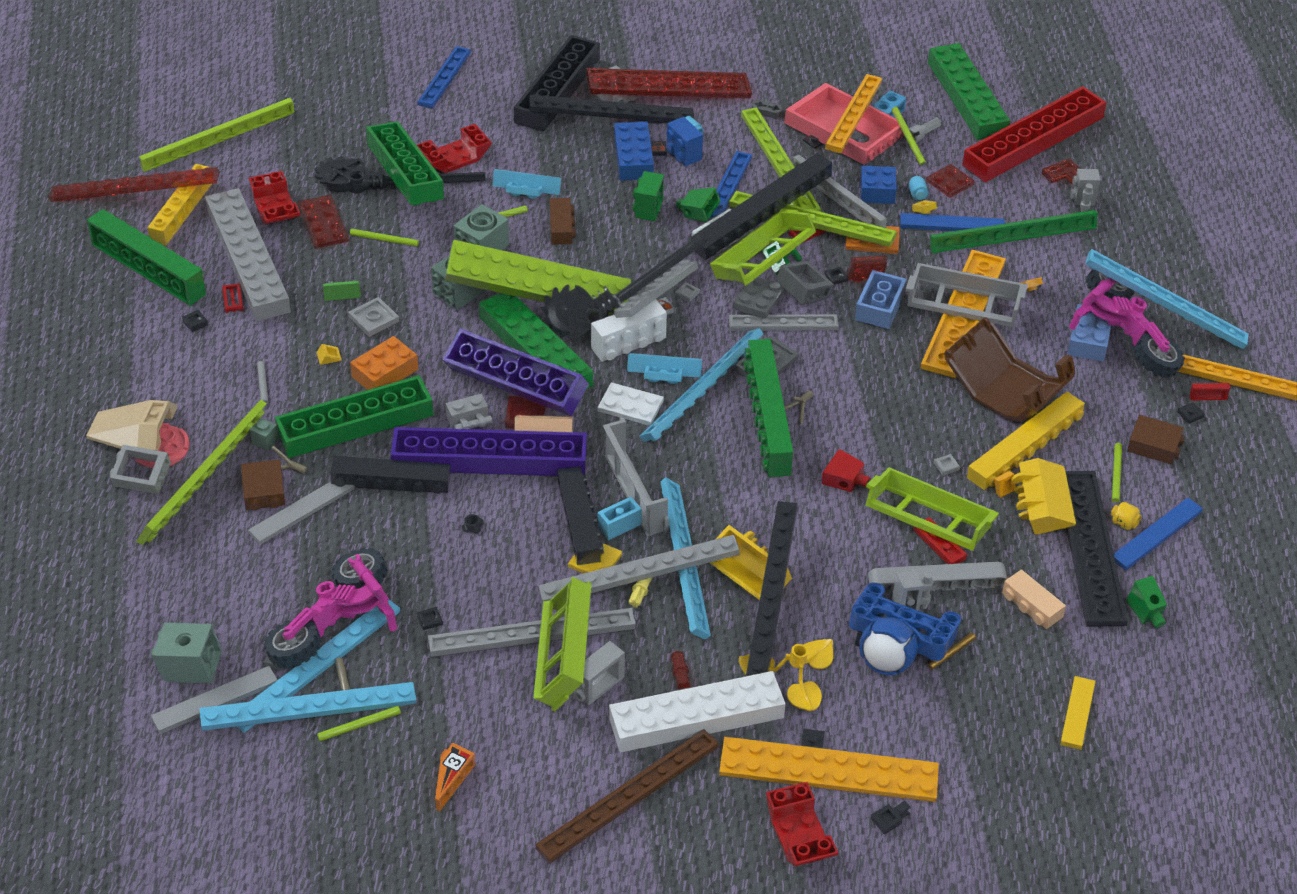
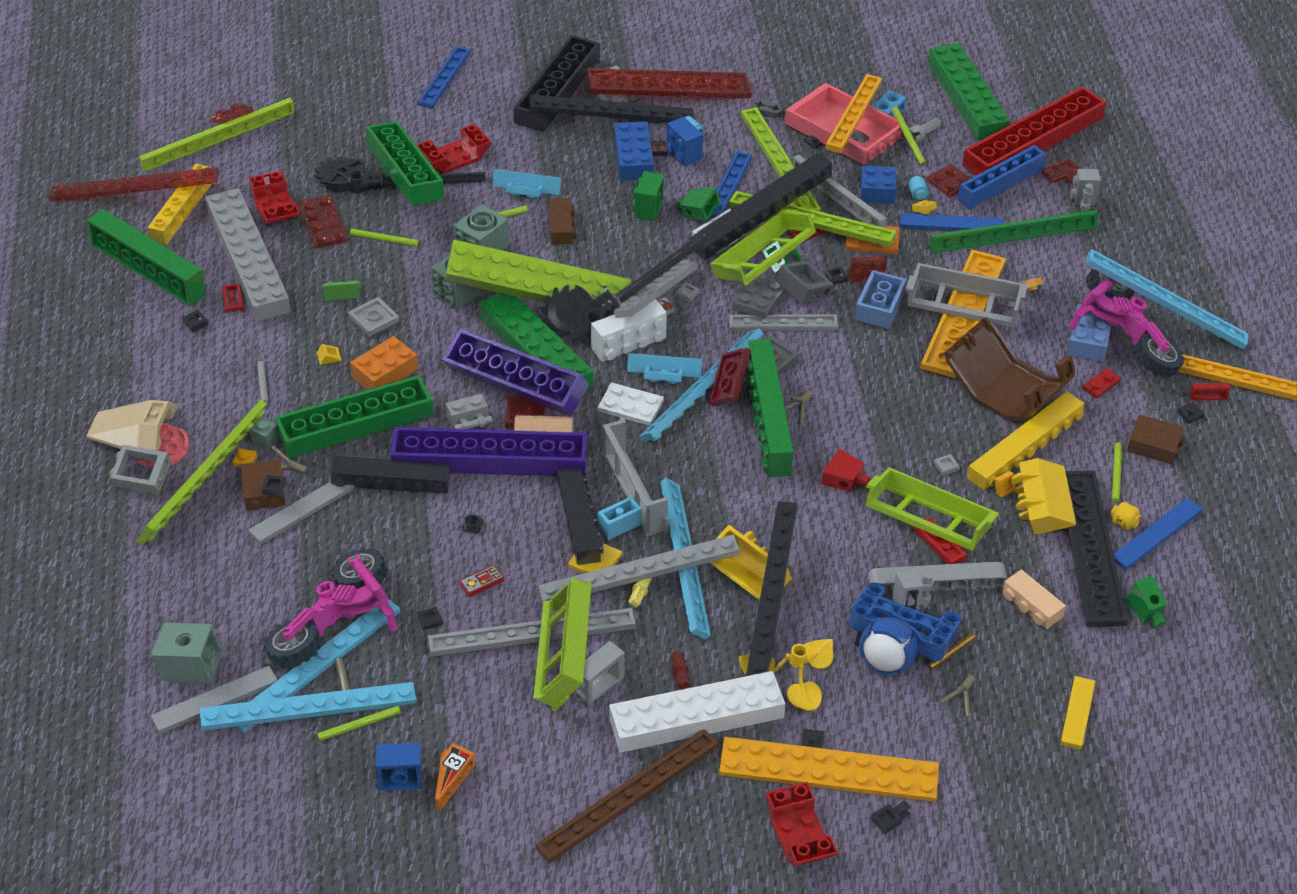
none -> clear red plate [211,103,254,123]
none -> light orange plate [233,448,258,467]
none -> black plate [262,475,287,497]
none -> blue brick [376,742,423,791]
none -> tile [459,564,504,597]
none -> dark red tile [709,347,751,406]
none -> dark tan plant [940,675,975,717]
none -> blue brick [958,145,1046,209]
none -> red plate [1082,368,1121,399]

